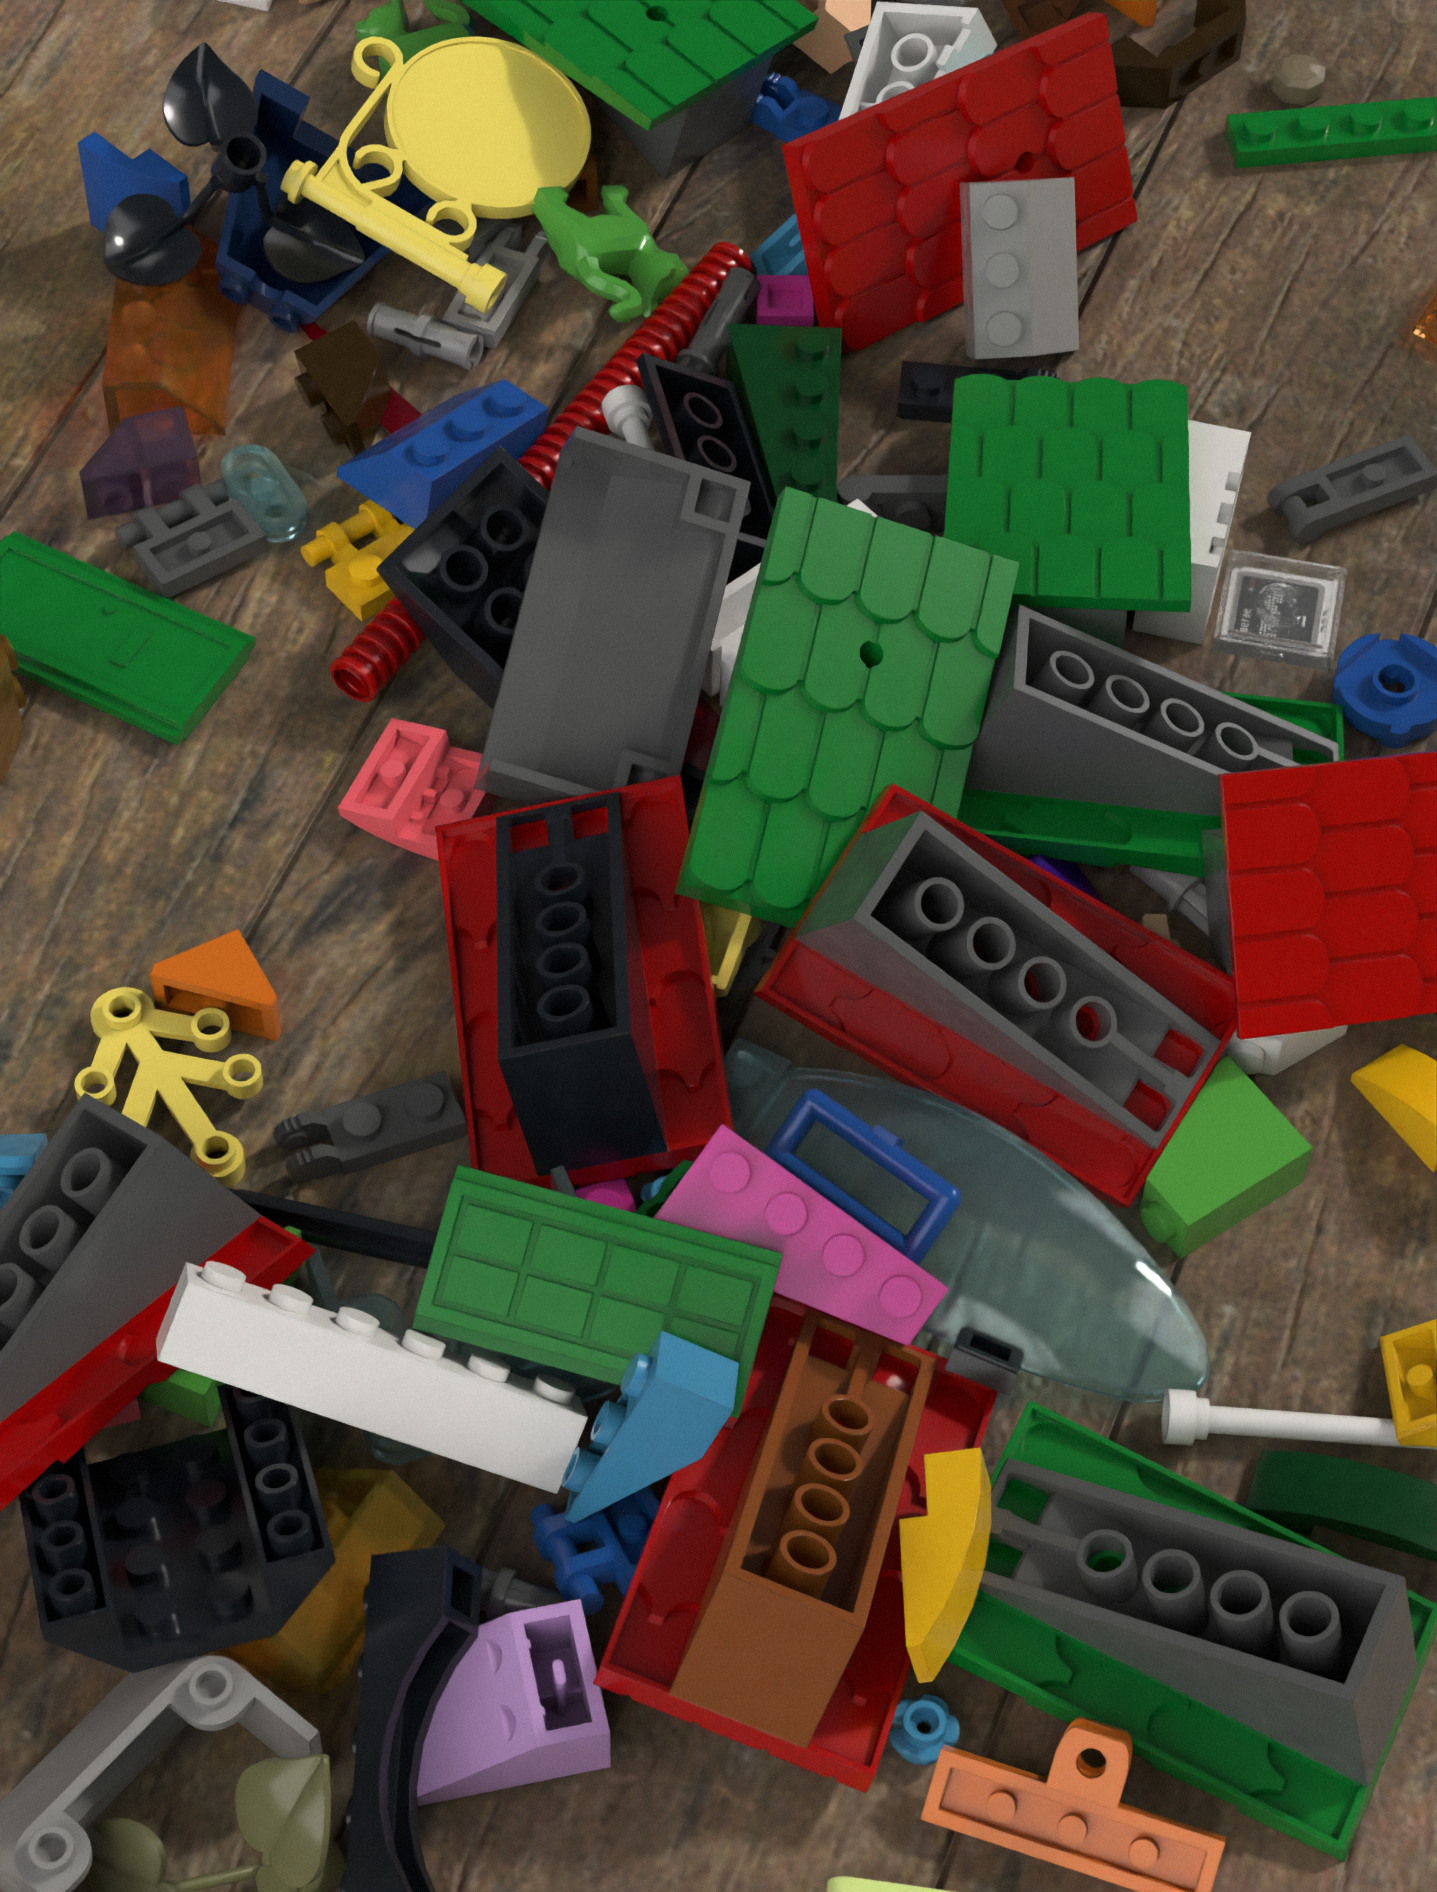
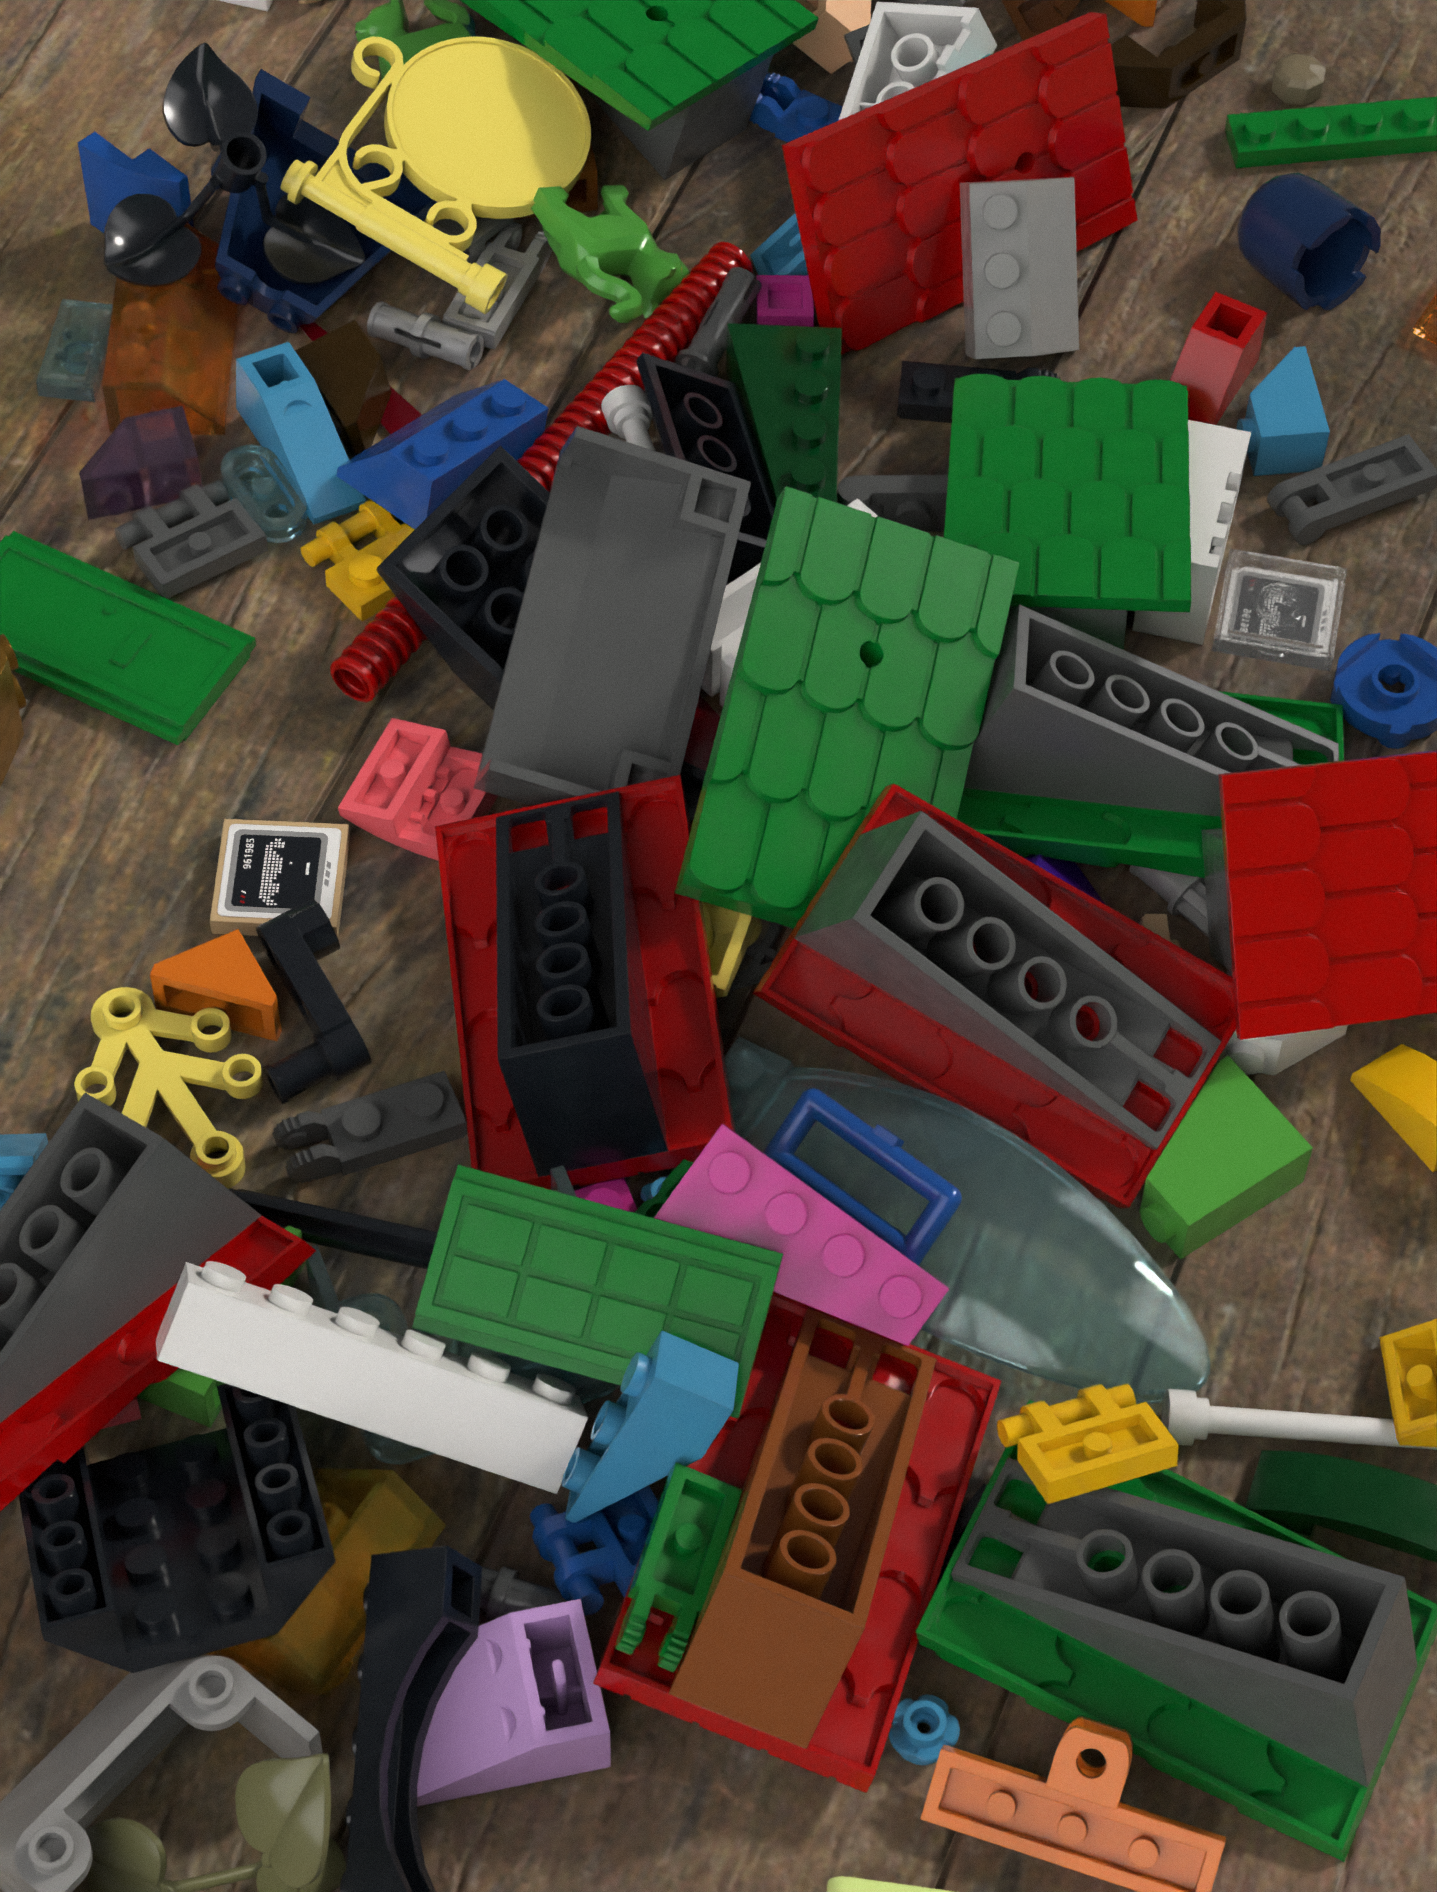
yellow slope [899,1447,991,1683] -> none
black tile [945,1326,1025,1396] -> none
none -> clear light blue plate [36,299,120,402]
none -> tile [210,819,350,938]
none -> dark azure slope [236,342,366,525]
none -> black beam [256,898,372,1104]
none -> green hinge [615,1462,742,1672]
none -> yellow plate [997,1383,1178,1504]
none -> red slope [1170,292,1268,425]
none -> dark azure slope [1236,346,1330,476]
none -> dark blue cylinder [1237,172,1381,311]

